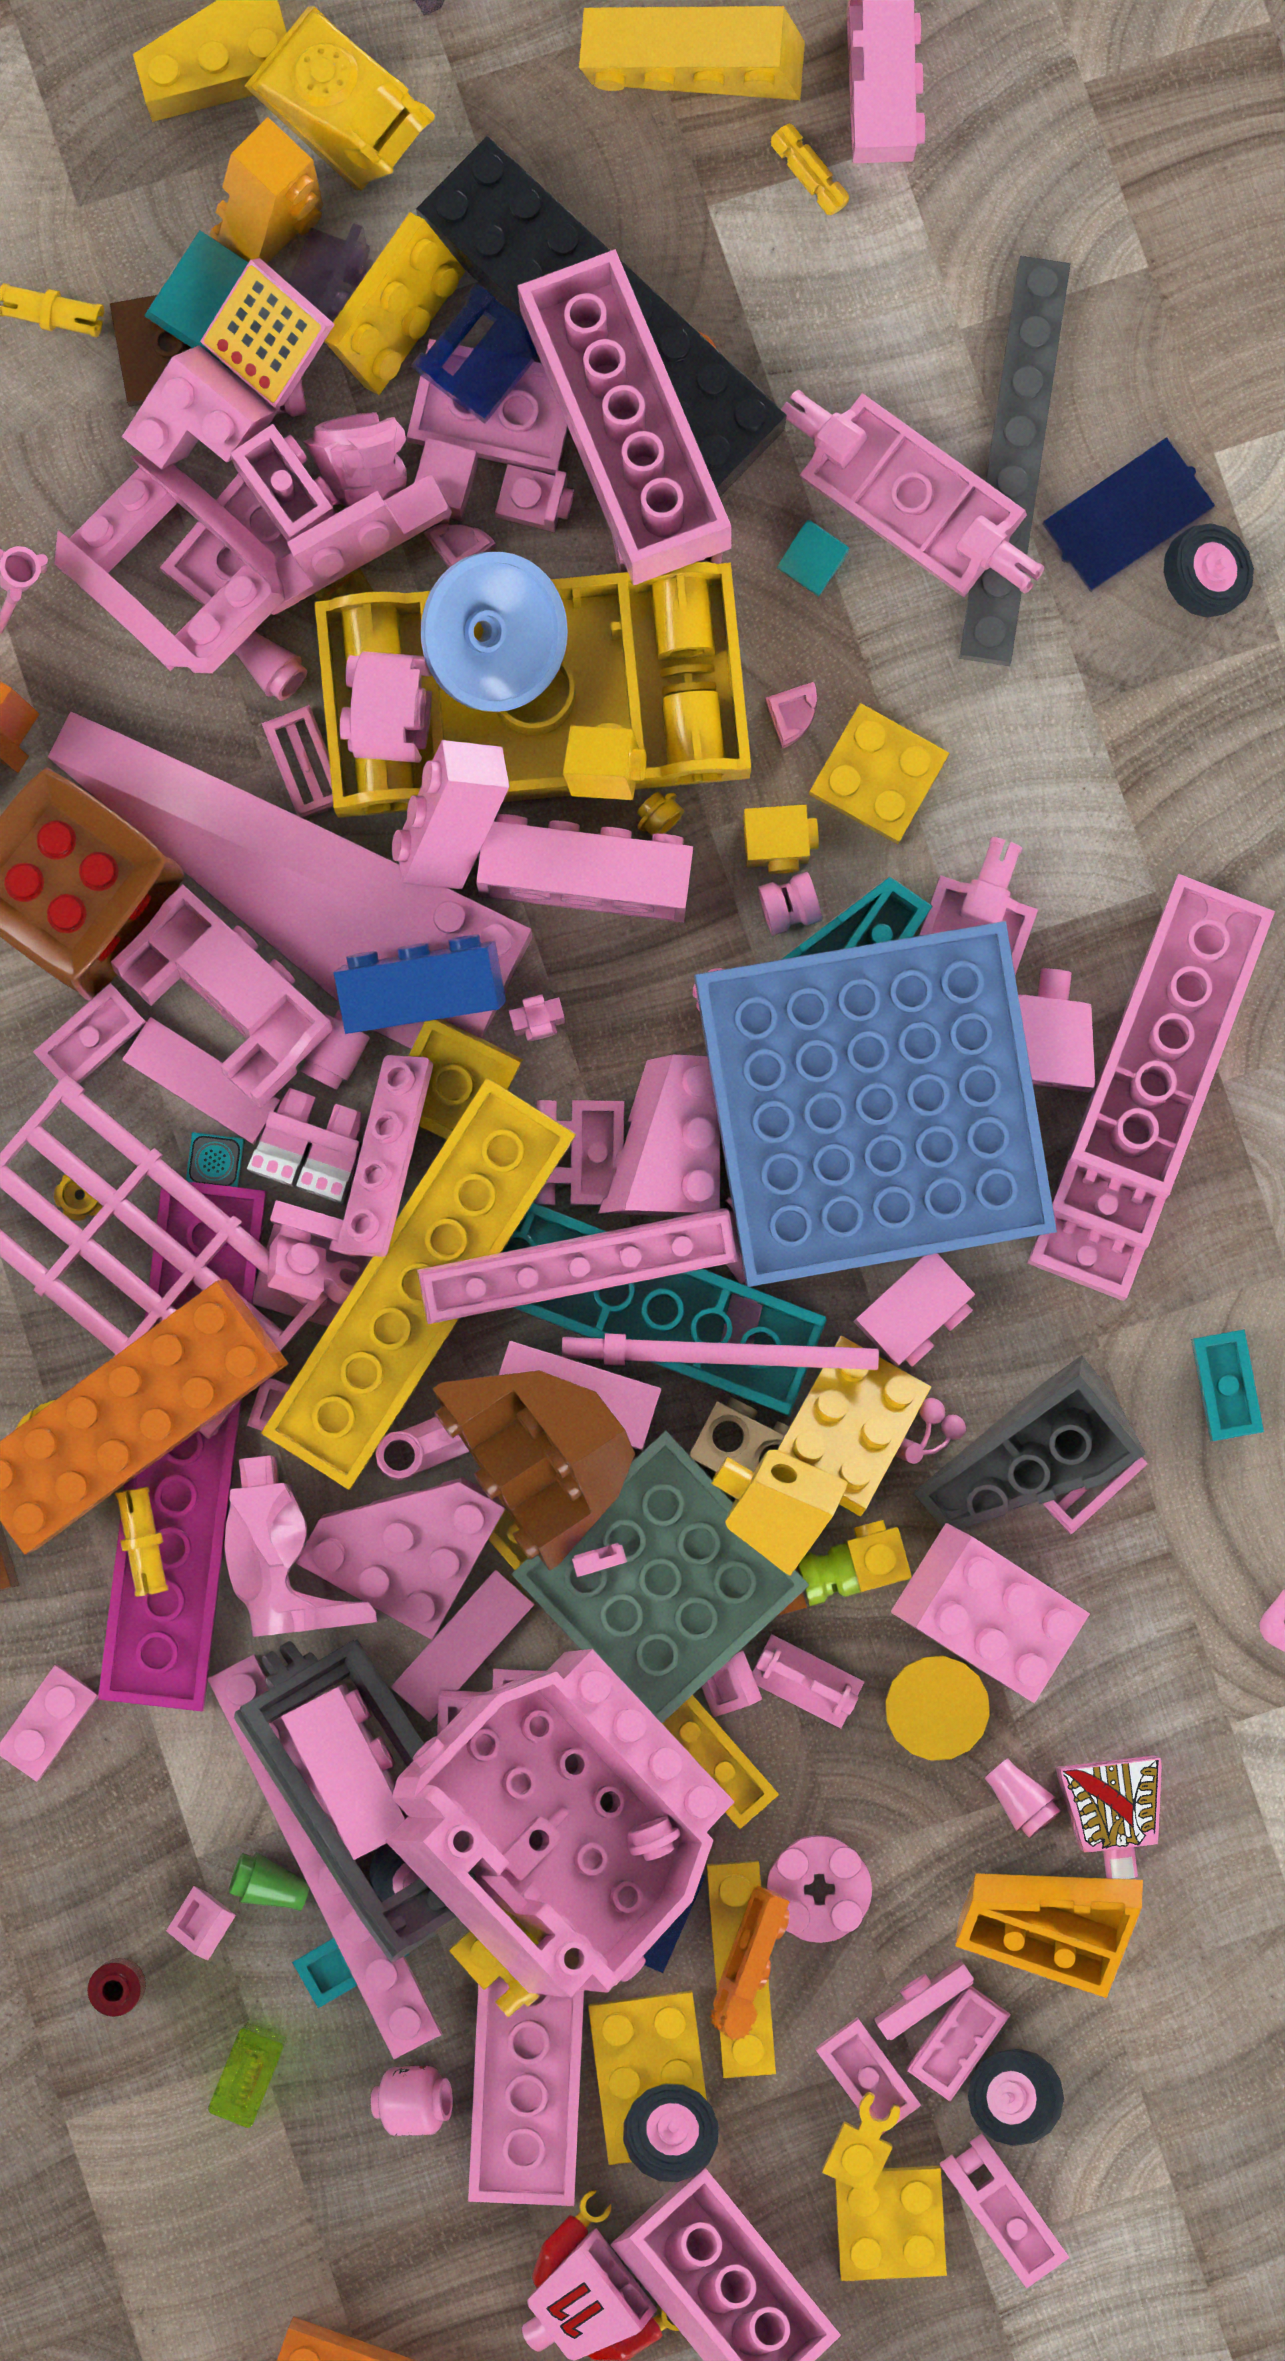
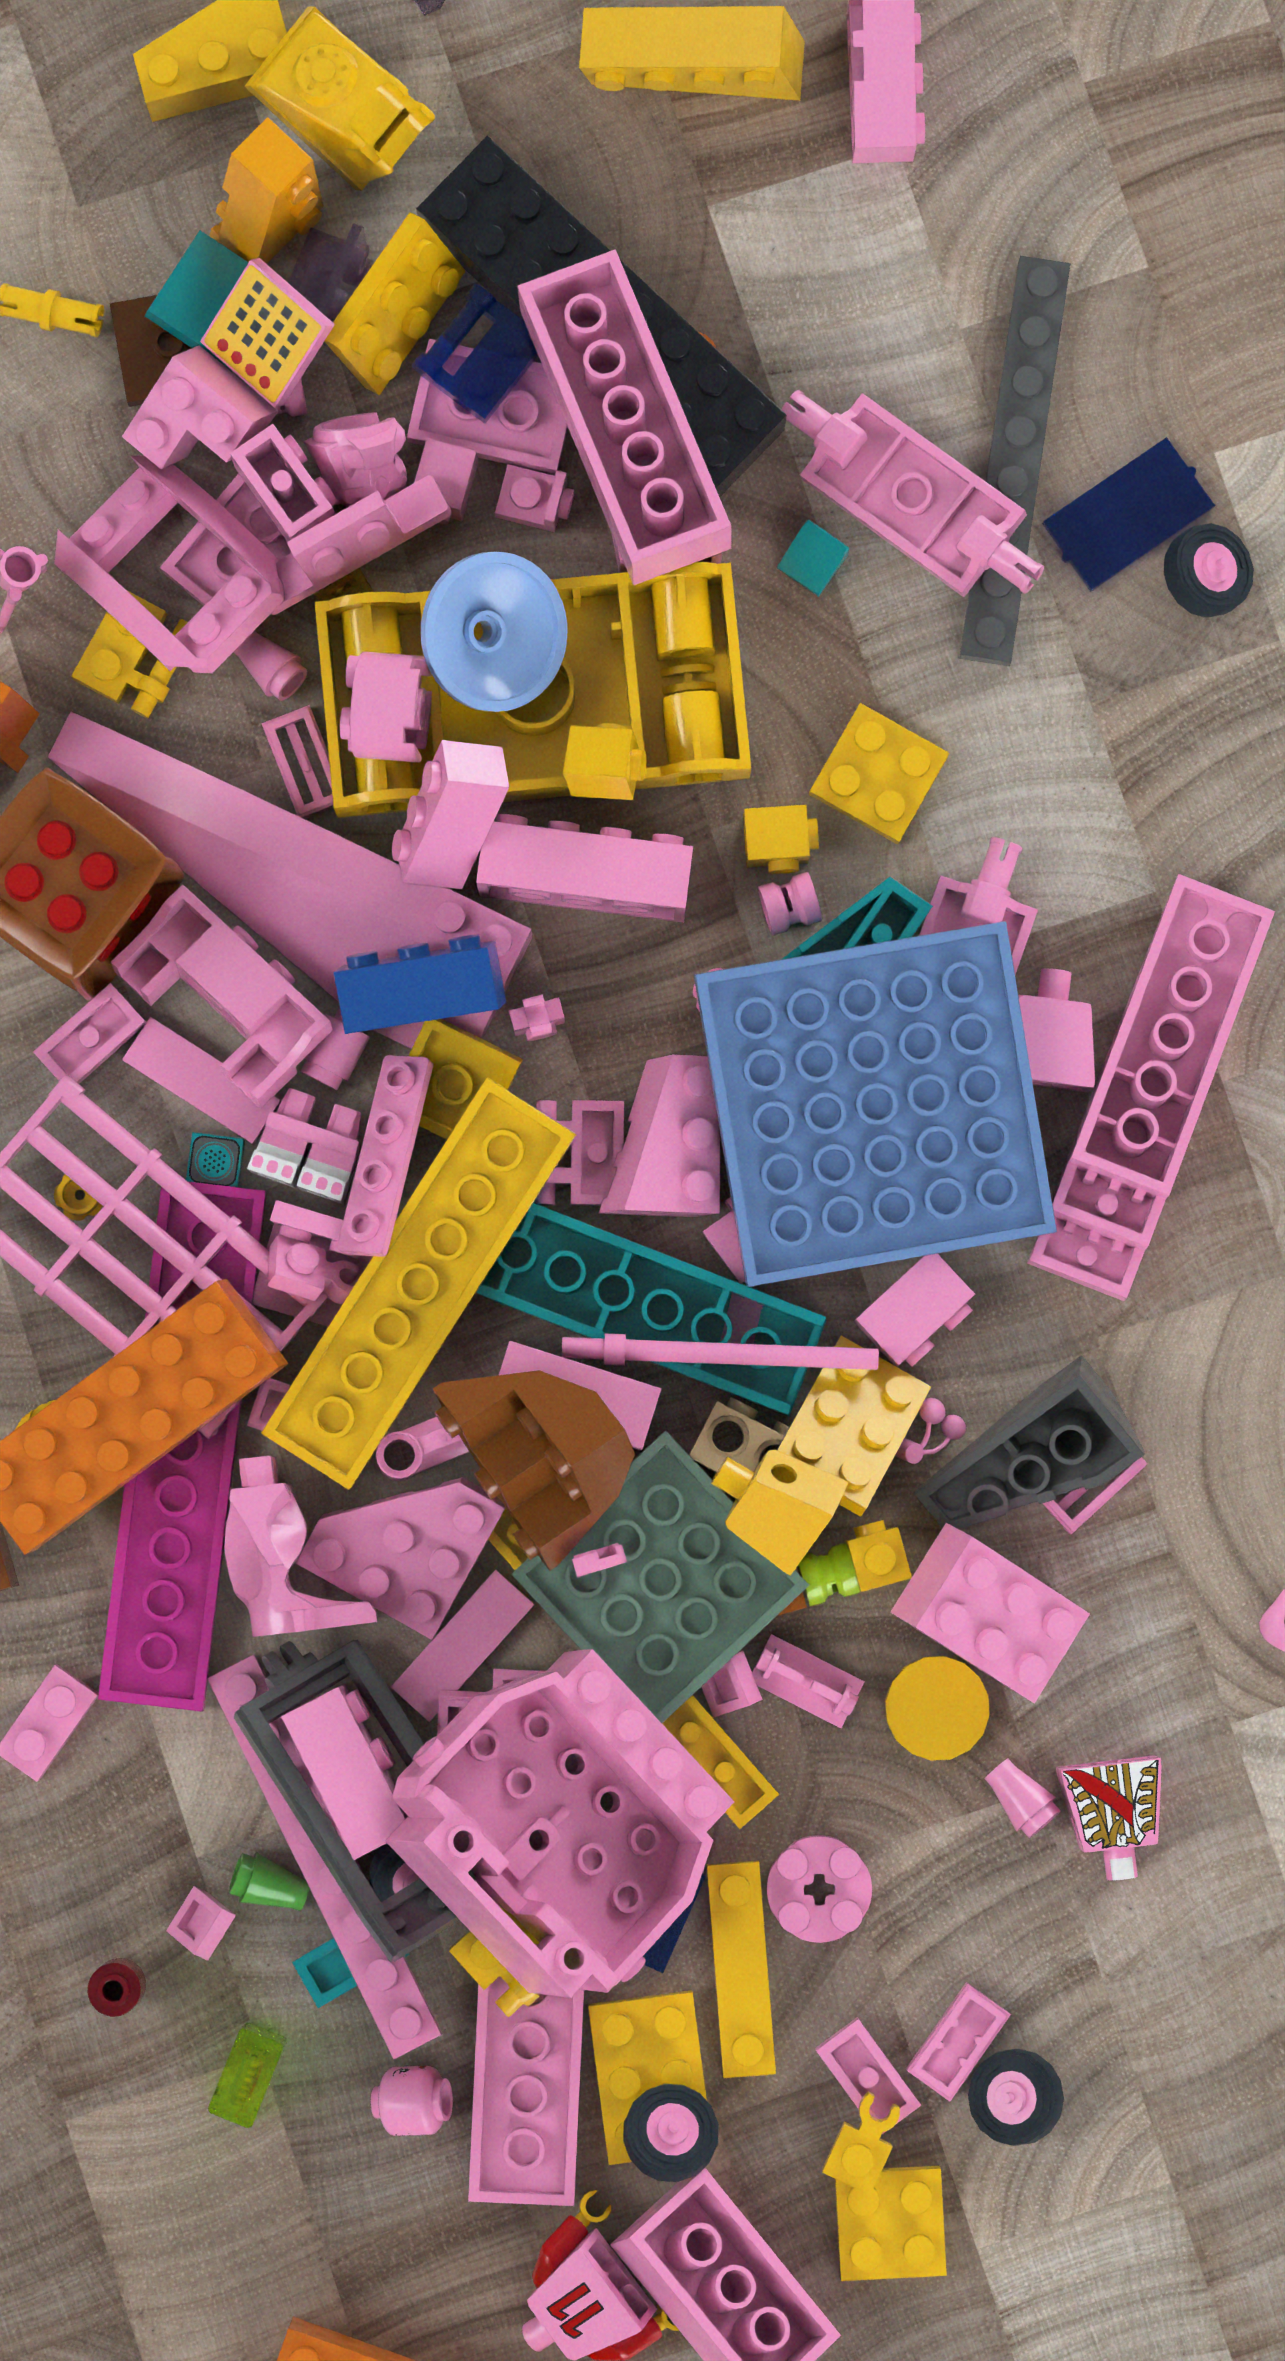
yellow pin [115,1486,169,1597] -> none
bright pink tile [417,1208,738,1324] -> none
bright pink tile [424,524,496,568] -> none
bright pink plate [629,1816,681,1861] -> none
yellow plate [637,792,684,836] -> none
orange hinge [709,1885,790,2041] -> none
bright pink tile [765,682,817,749] -> none
yellow axle [770,123,849,216] -> none
bright pink plate [874,1959,975,2040] -> none
bright pink plate [939,2133,1069,2289] -> none
light orange wedge [955,1873,1143,1998] -> none
teal plate [1191,1329,1264,1442] -> none
none -> yellow plate [71,590,188,719]

